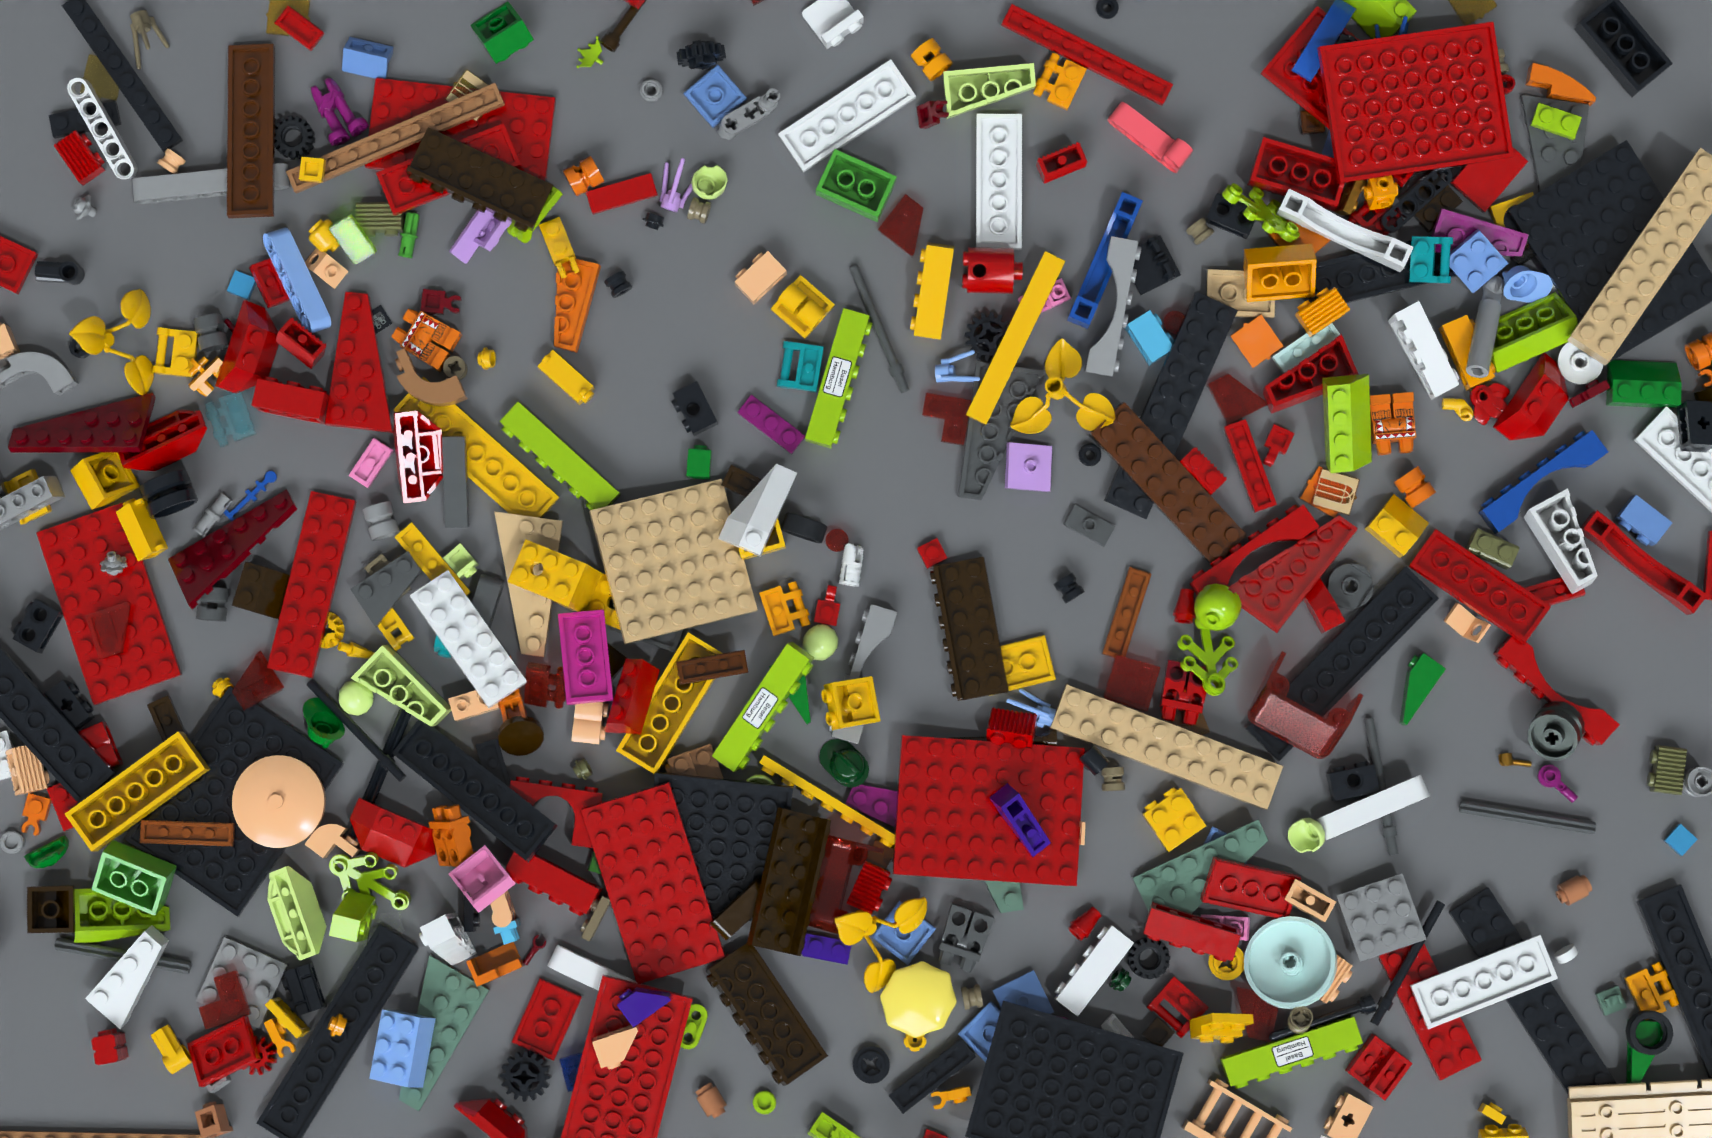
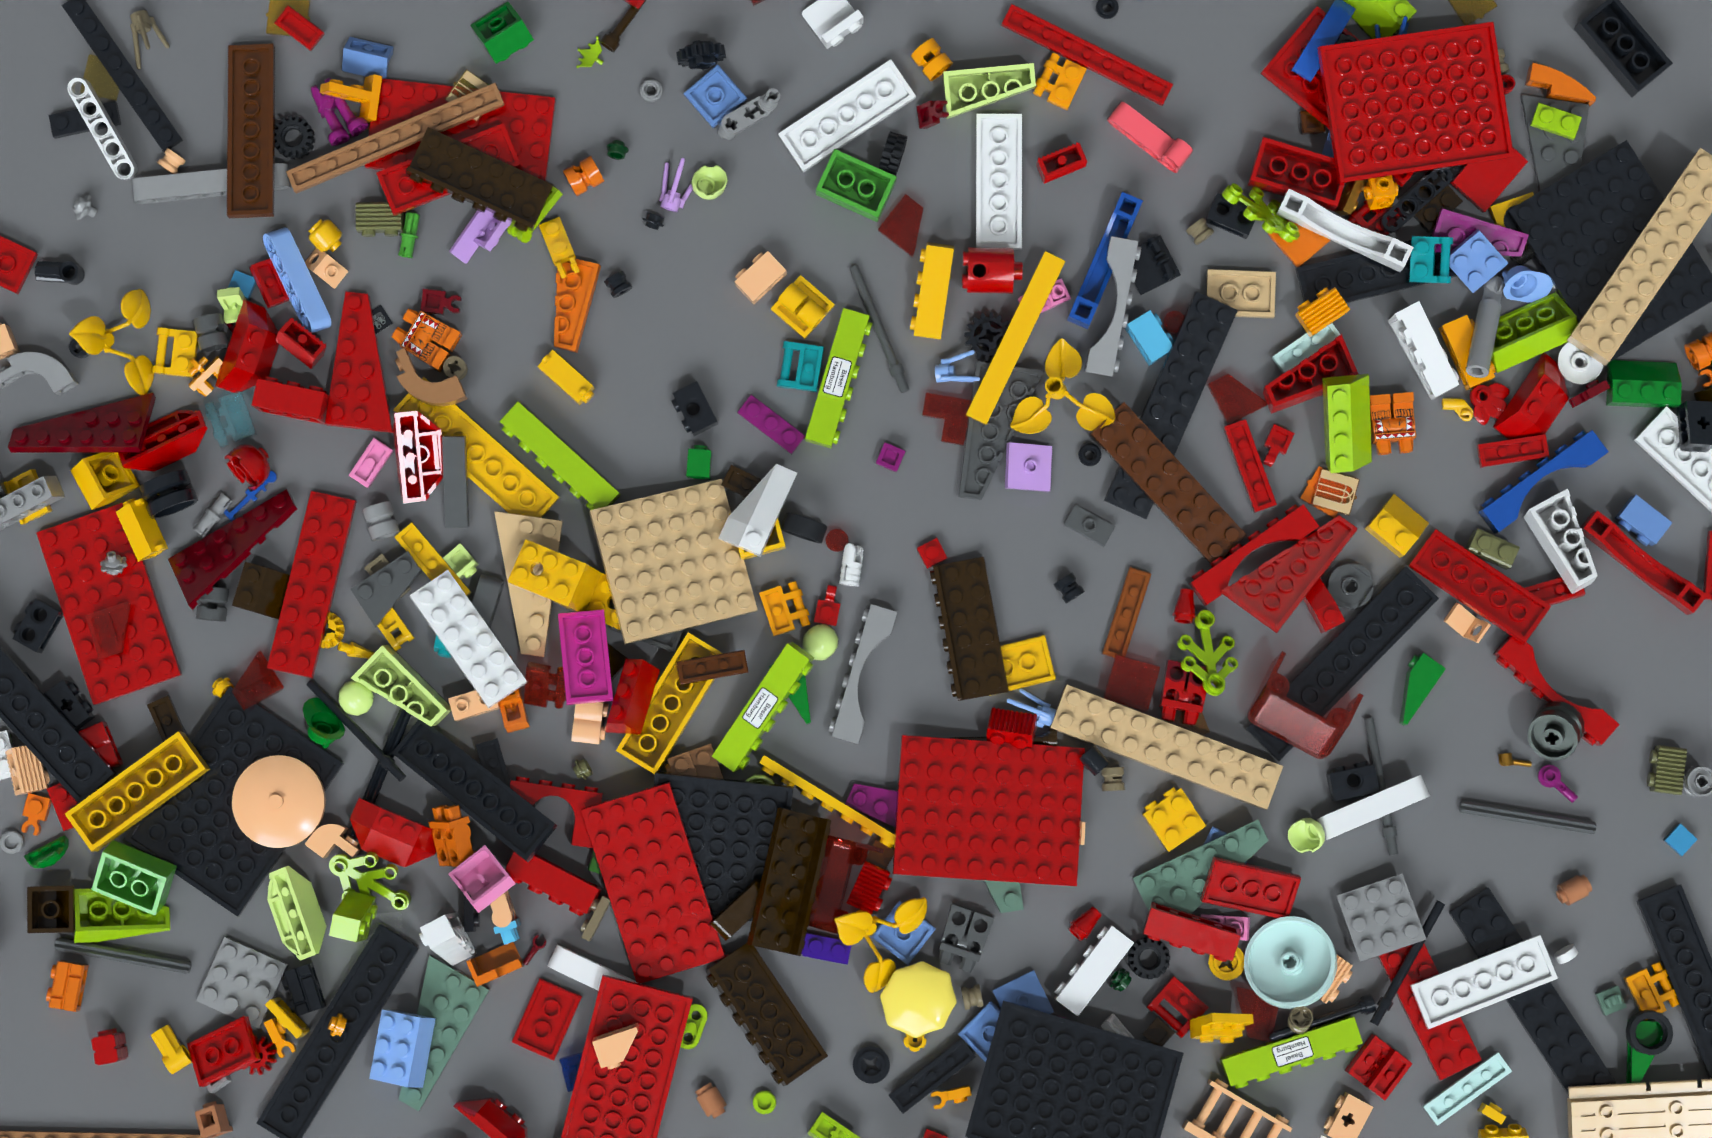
red brick [54,130,106,186] -> none
white wedge [85,925,169,1029] -> none
dark orange tile [140,820,235,846] -> none
clear red plate [199,970,251,1029] -> none
yellow plate [299,157,326,183] -> none
clear neon green slope [329,214,377,264] -> none
yellow plate [477,347,496,370] -> none
dark brown tile [498,716,544,756] -> none
black gear [500,1050,552,1102] -> none
red tile [586,173,658,215] -> none
dark purple slope [617,987,672,1027] -> none
dark tan wheel [687,197,711,224] -> none
dark green piece [819,739,869,788] -> none
yellow plate [821,676,881,730] -> none
dark purple slope [989,783,1051,857] -> none
red brick [1180,447,1227,495] -> none
lime cylinder [1194,584,1242,631] -> none
orange piece [1230,314,1284,368] -> none
light orange slope [1243,244,1317,302] -> none
light nougat slope [1284,879,1336,922] -> none
orange wheel [1394,466,1436,508] -> none
none -> orange brick [46,960,89,1012]
none -> yellowish green bracket [217,287,246,324]
none -> red cylinder [225,444,270,490]
none -> light orange bracket [320,74,382,123]
none -> dark green plate [607,140,629,160]
none -> magenta plate [876,442,906,473]
none -> black tyre [879,131,908,176]
none -> light aqua plate [1423,1052,1512,1126]
none -> red plate [1477,434,1550,468]

